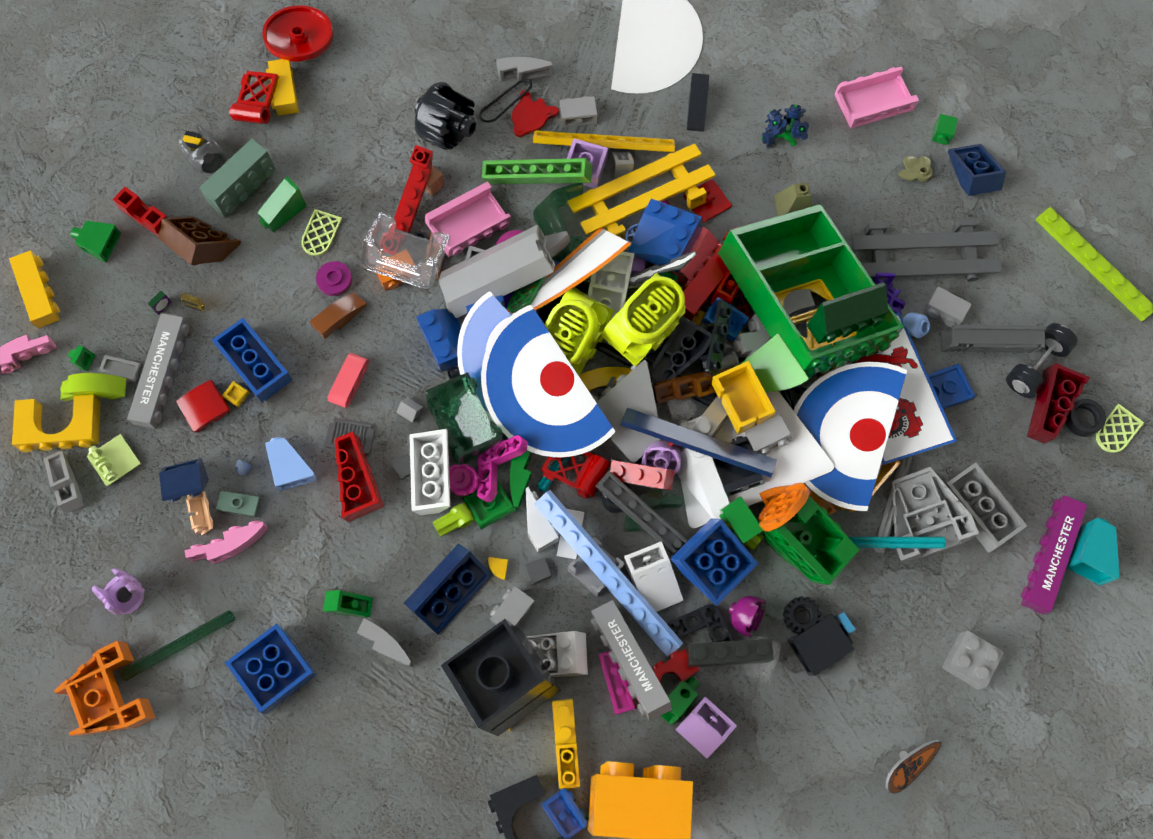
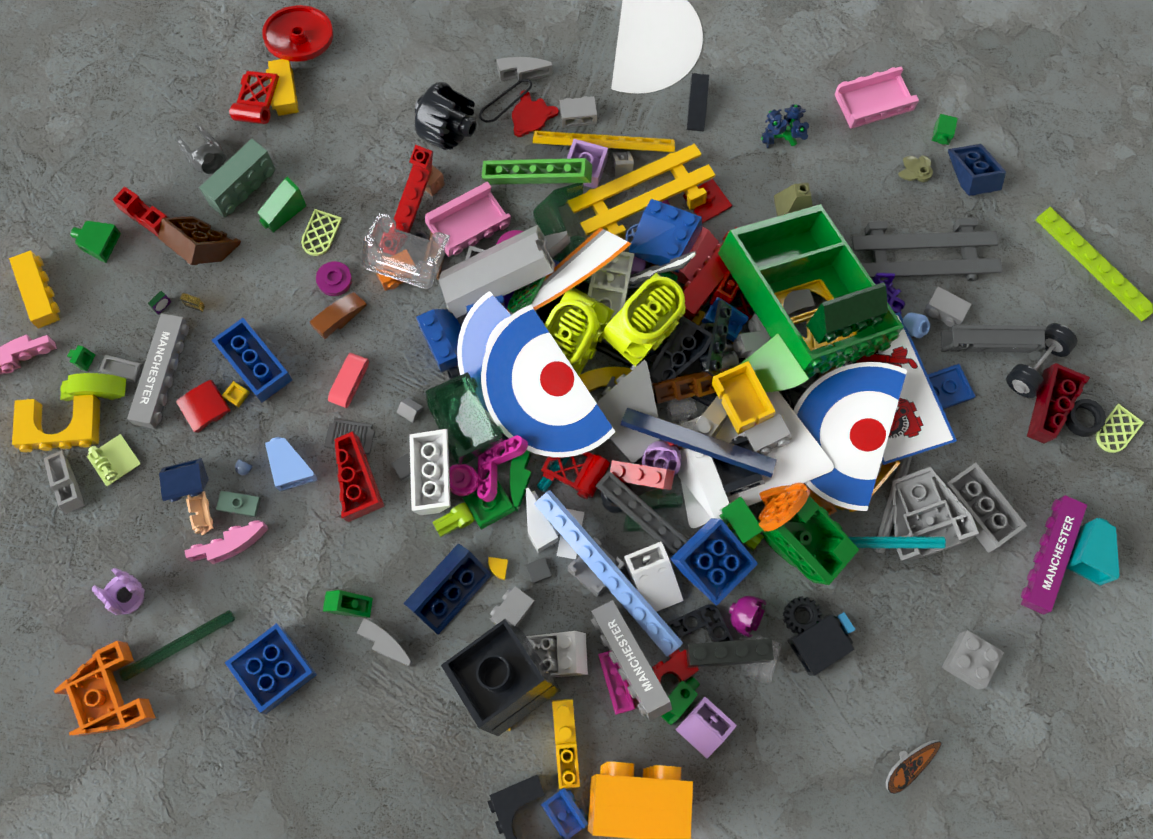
tile [182,131,204,151] -> none

